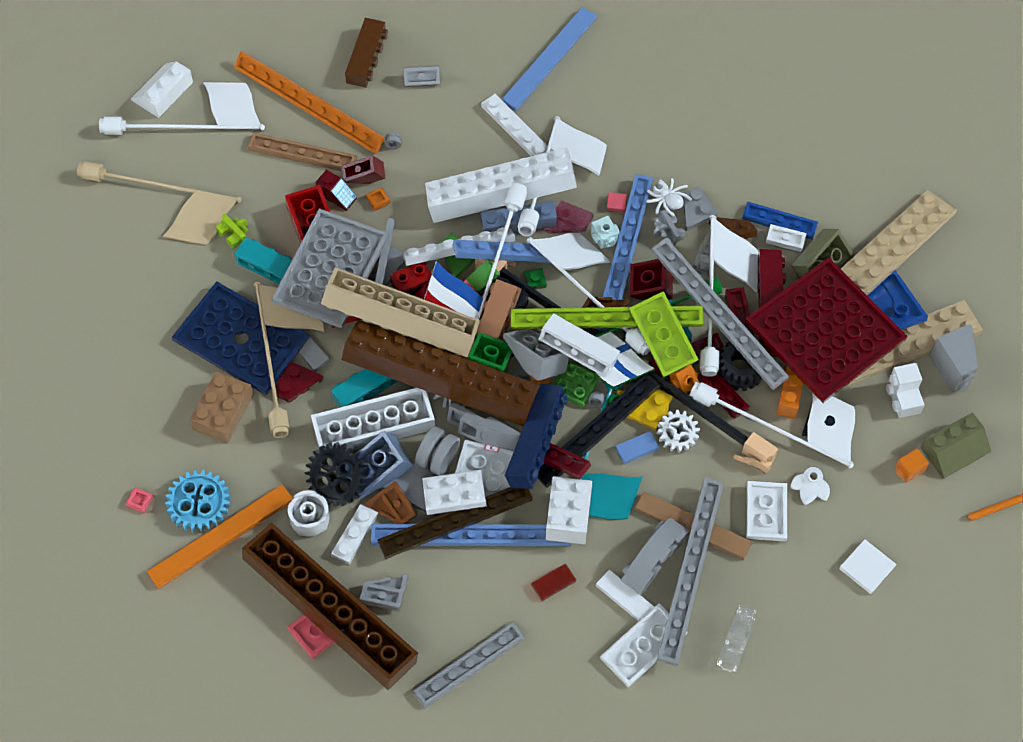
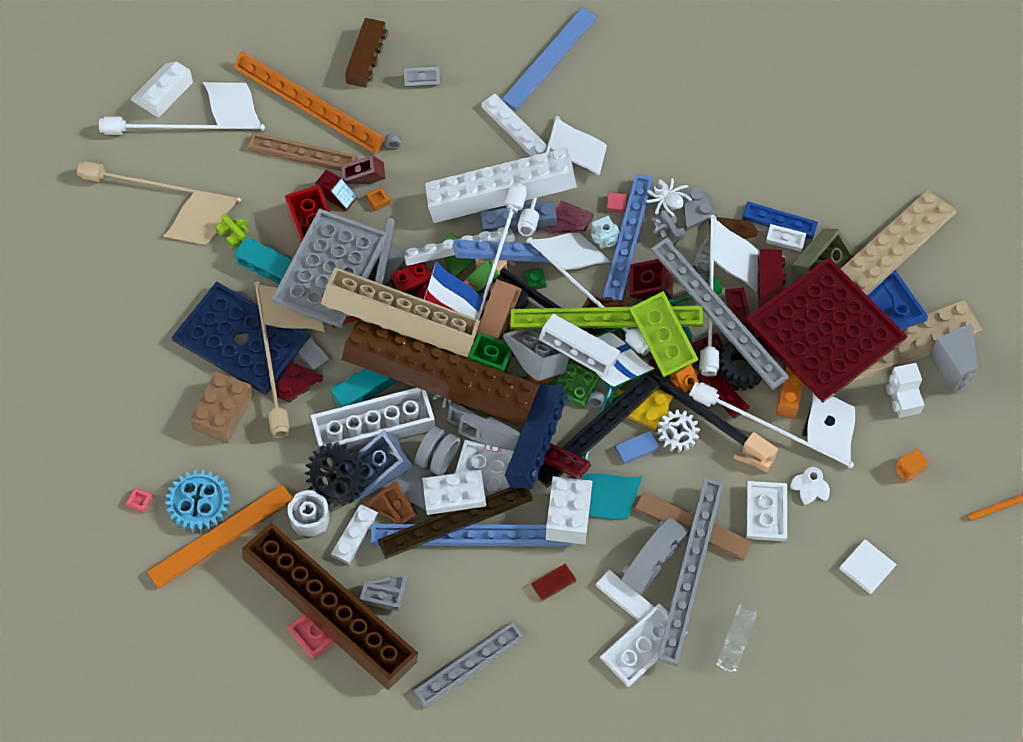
olive slope [921,412,991,479] -> none

